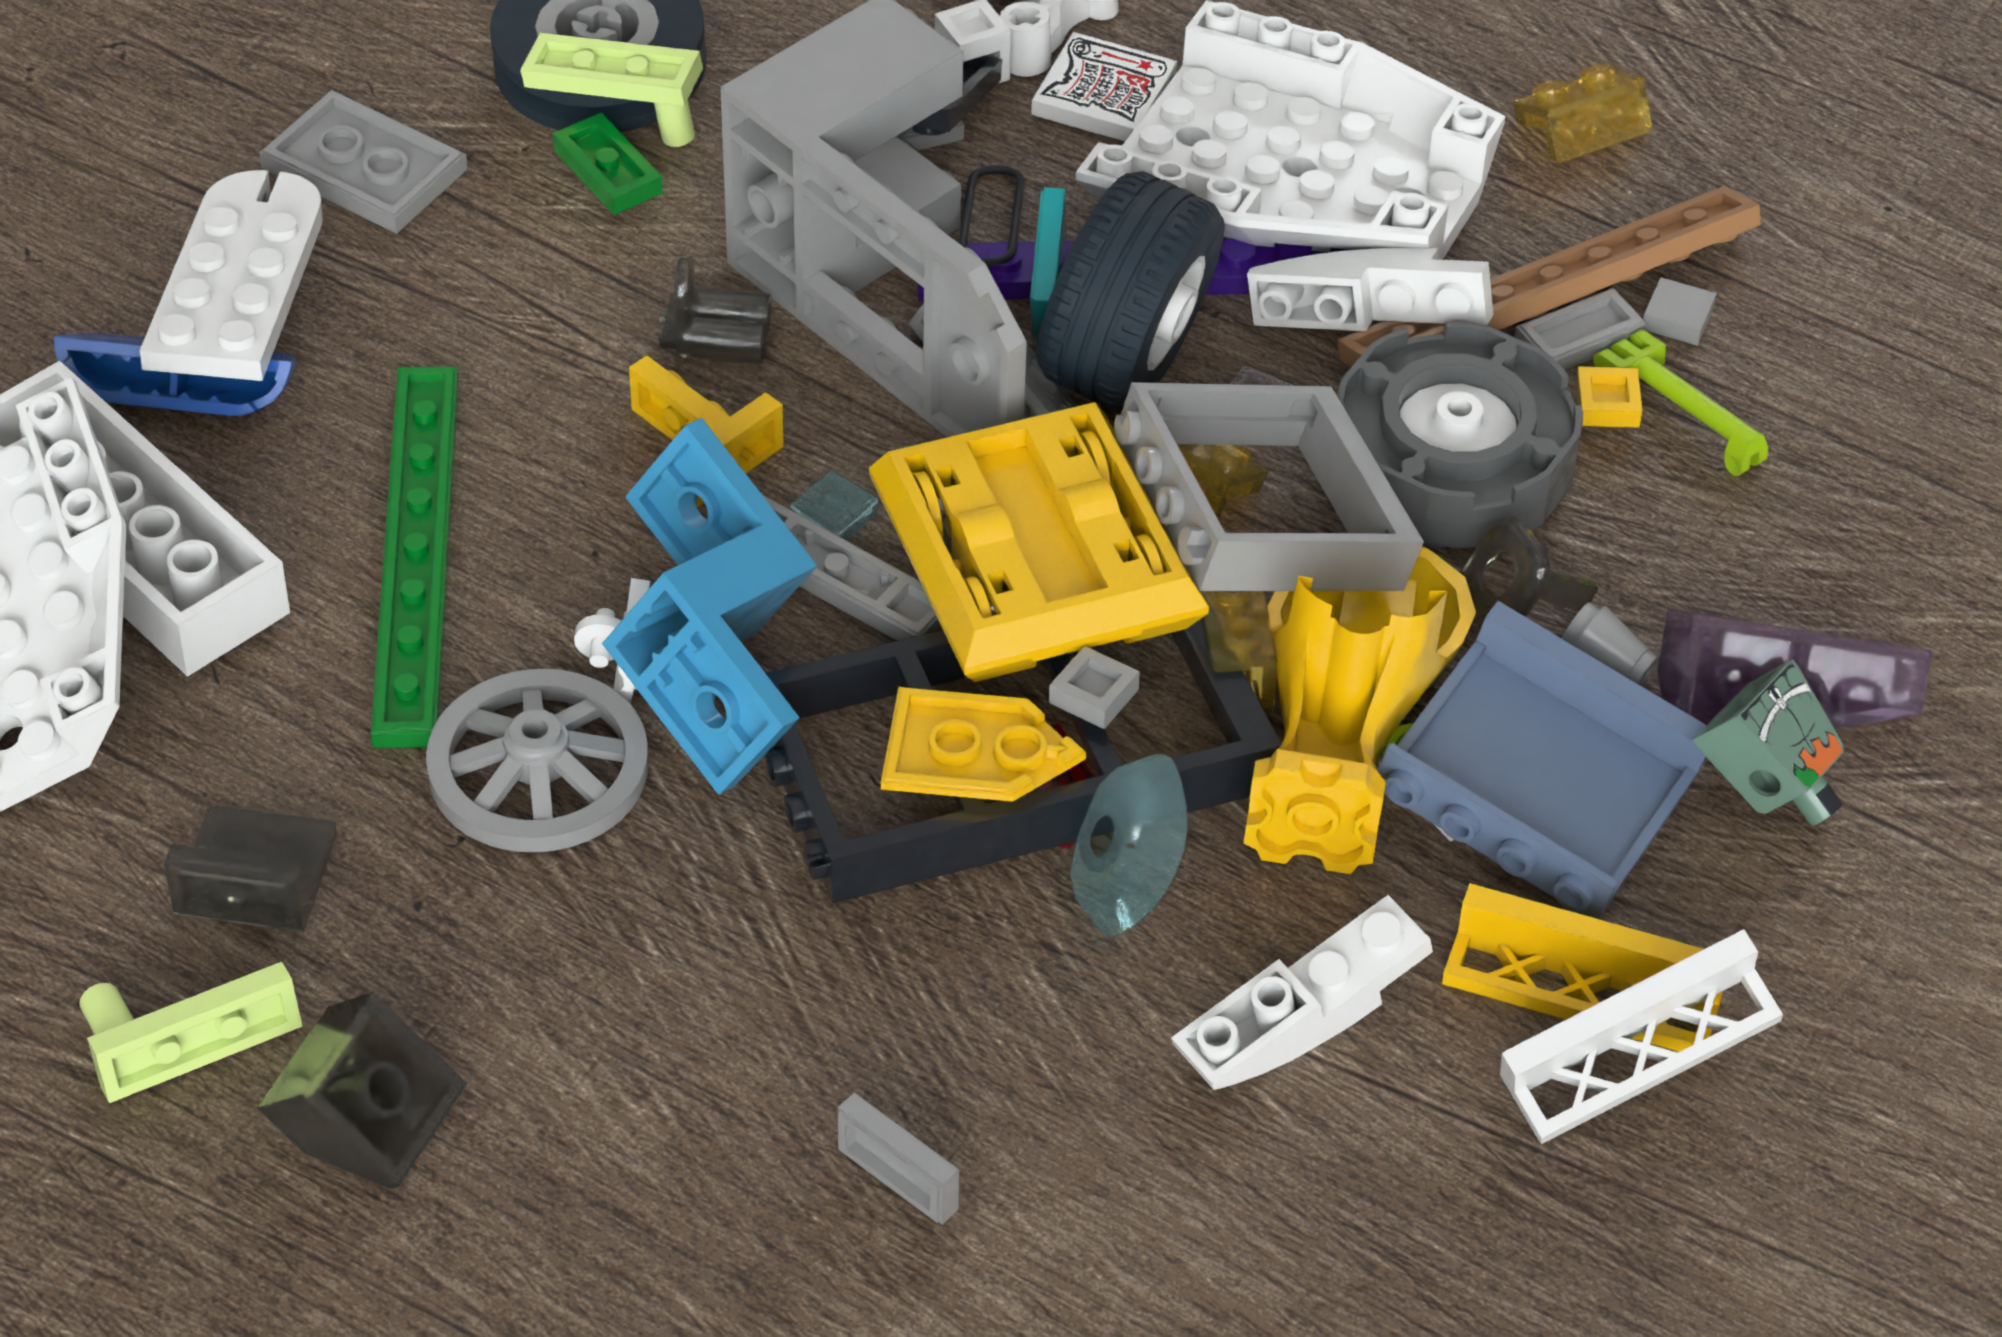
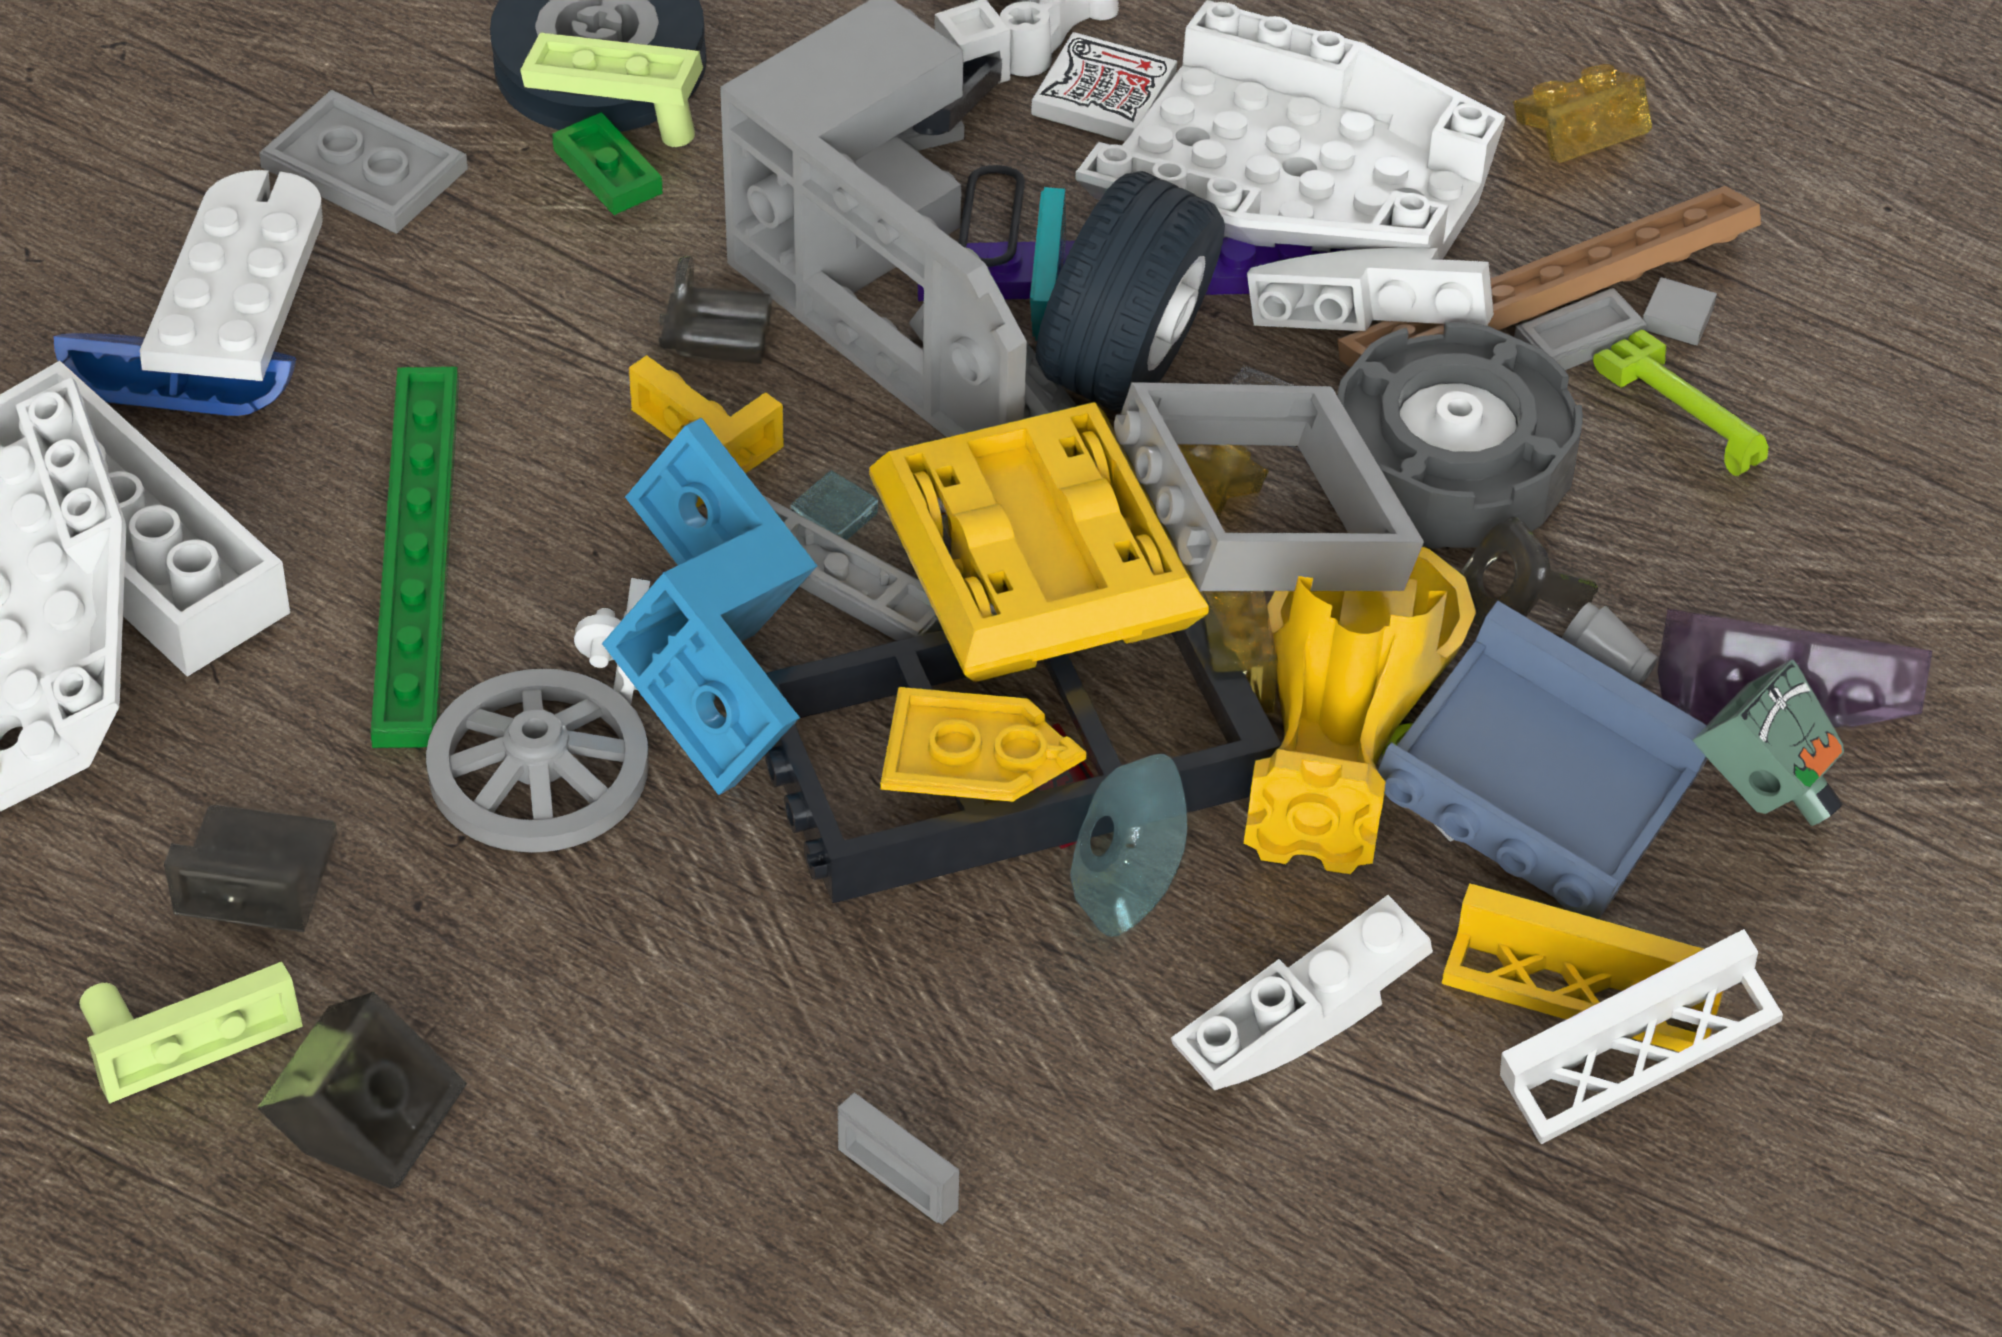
light grey plate [1049,646,1140,729] -> none
yellow plate [1575,366,1642,428] -> none

